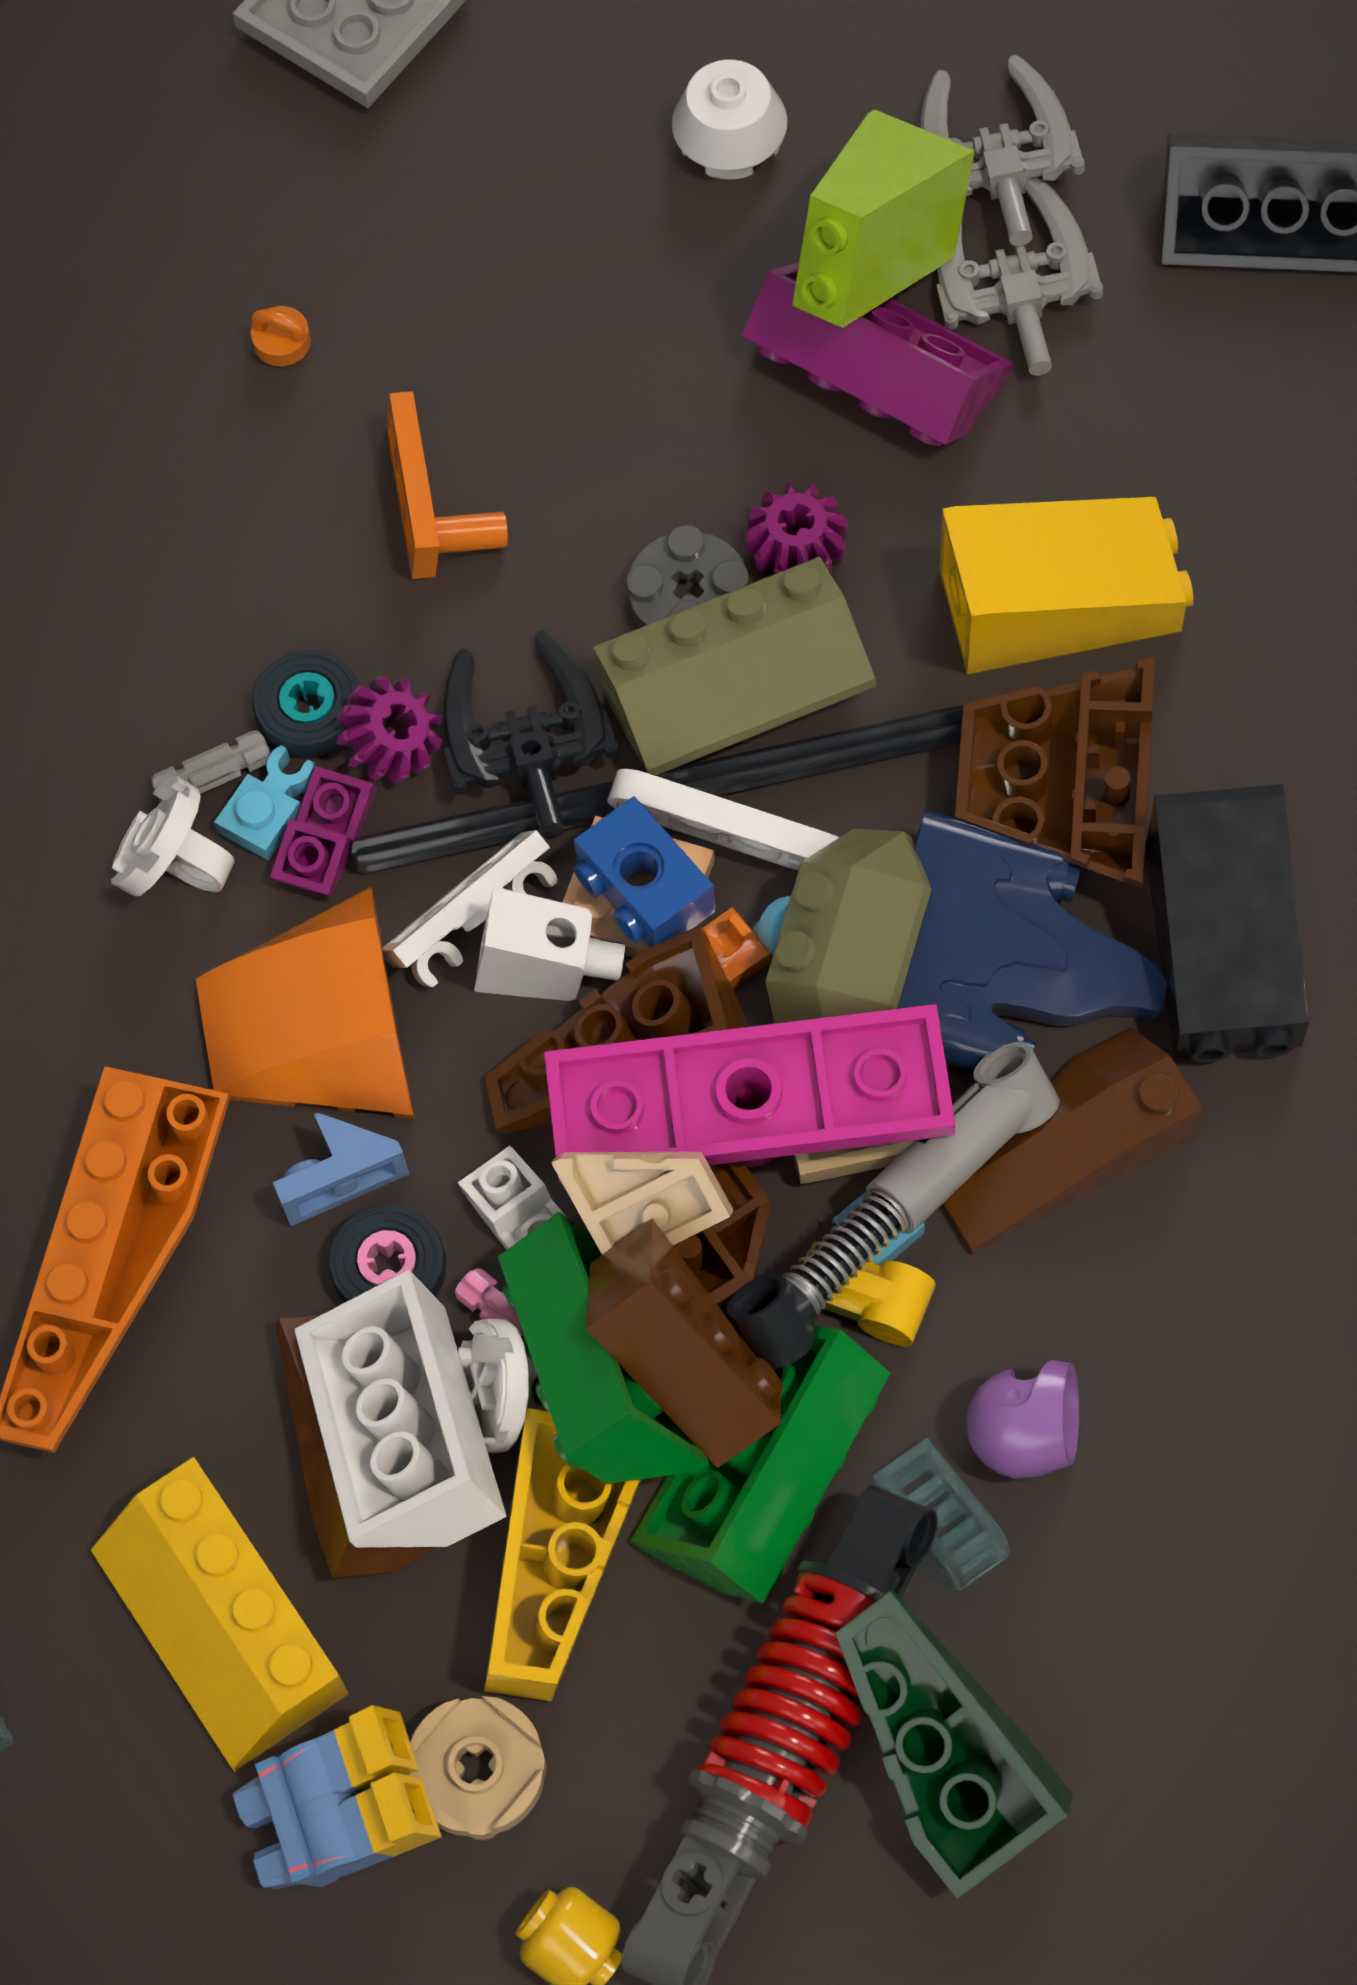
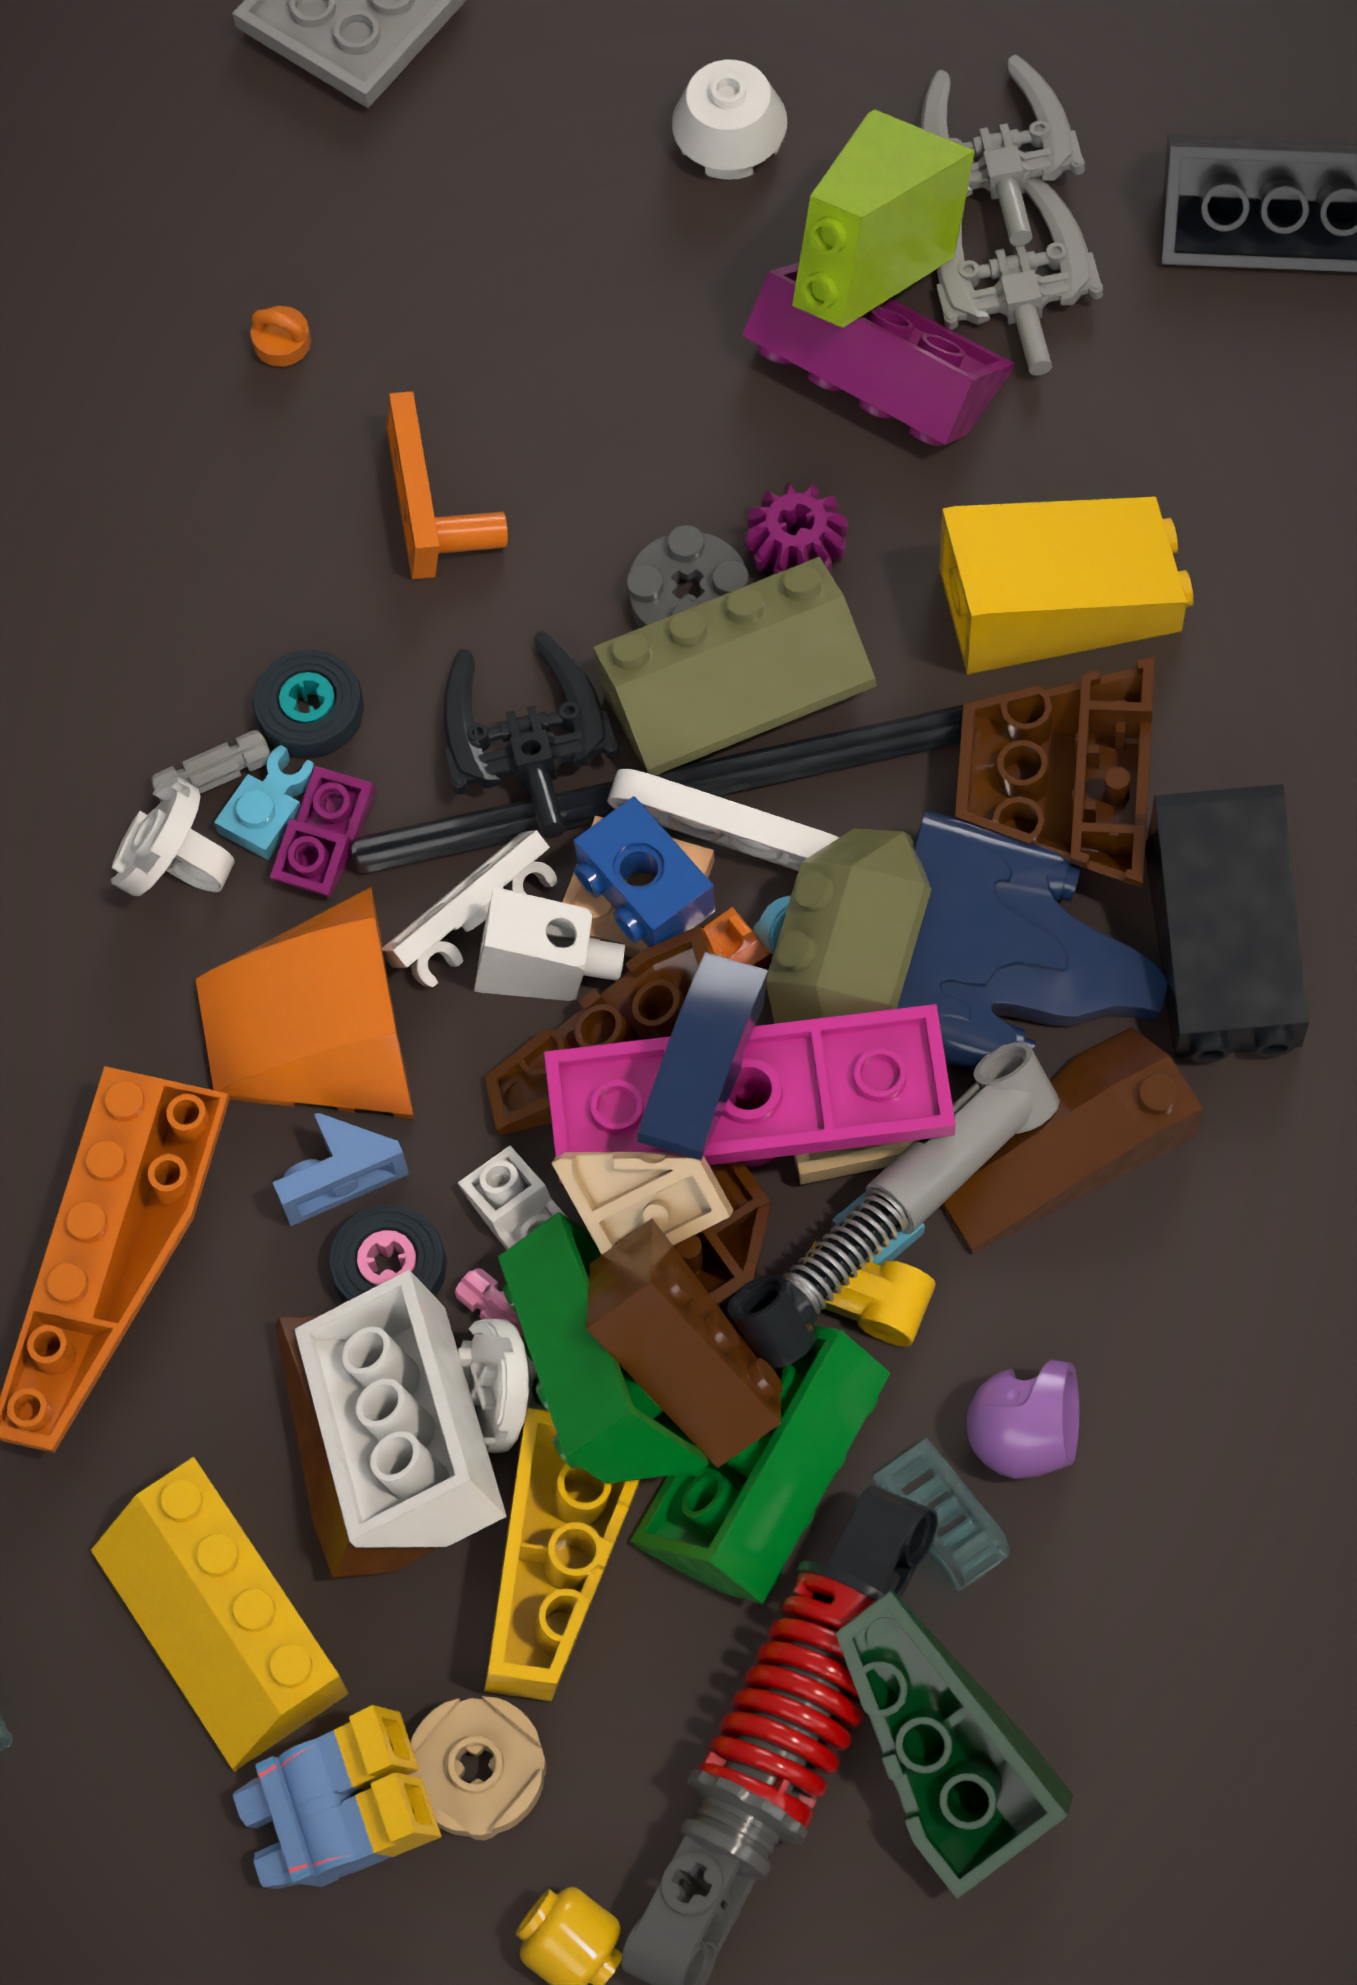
magenta gear [336,676,443,783] -> none
none -> dark blue slope [637,952,768,1161]

